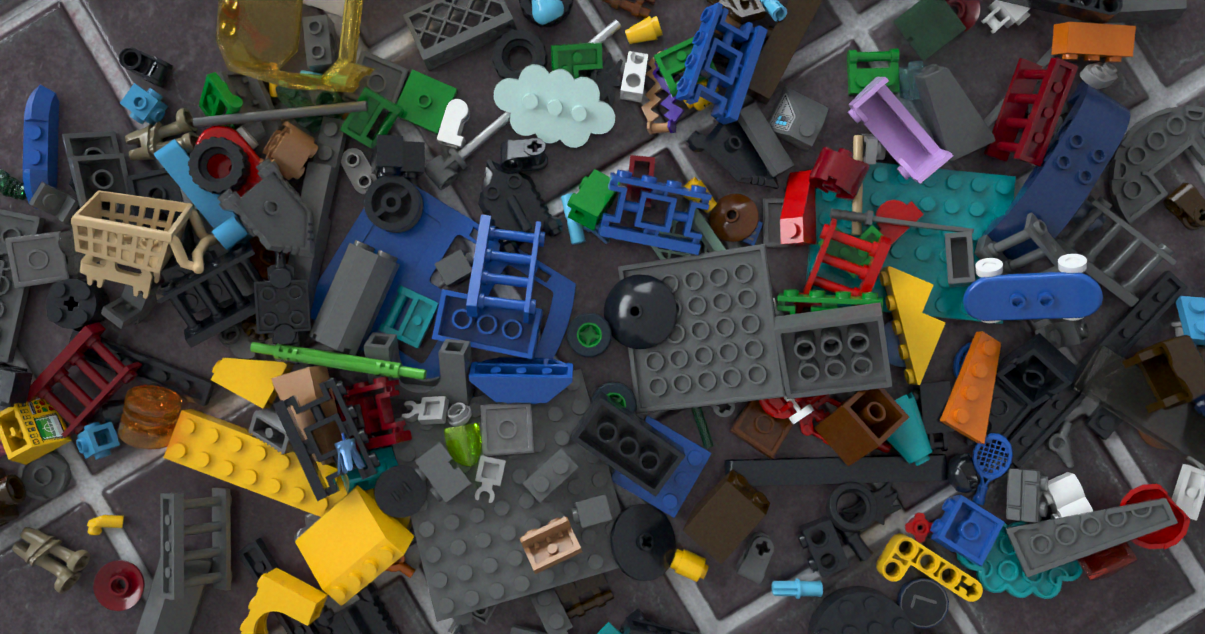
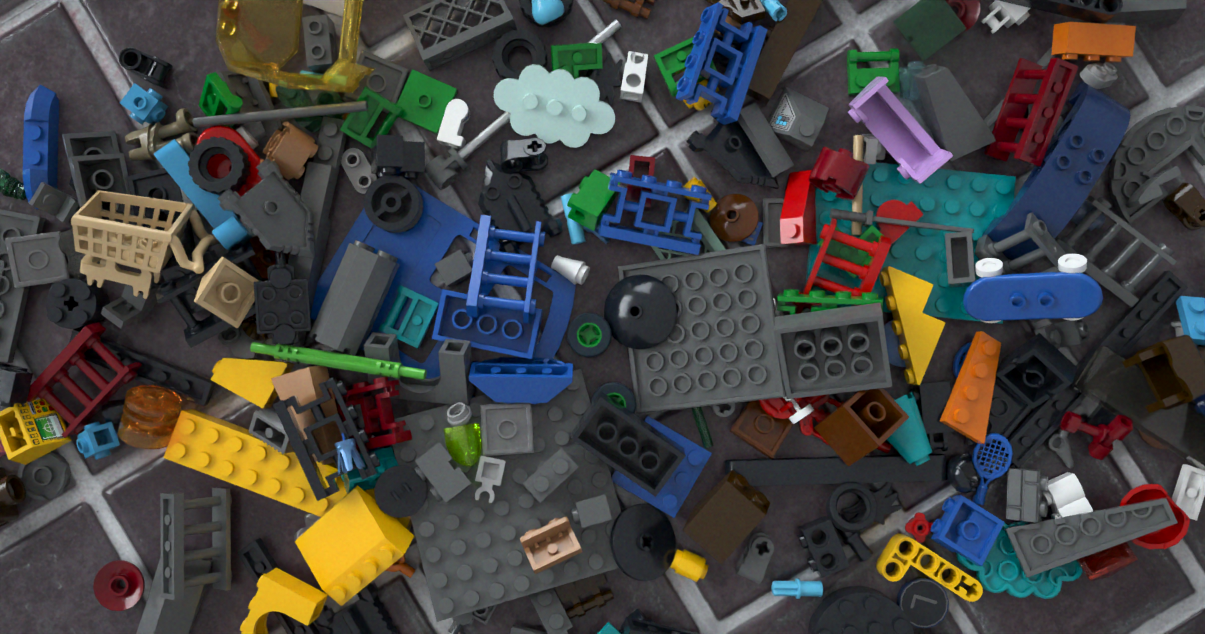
dark tan piece [12,527,90,594] -> none
yellow arm [87,515,124,535] -> none
light grey plate [402,396,449,425] -> none
yellow cone [625,16,663,44] -> none
piece [641,48,685,134] -> none
none -> tan slope [194,257,258,328]
none -> white cone [551,255,590,285]
none -> dark red bar [1060,411,1133,460]
none -> dark grey slope [1126,166,1182,208]

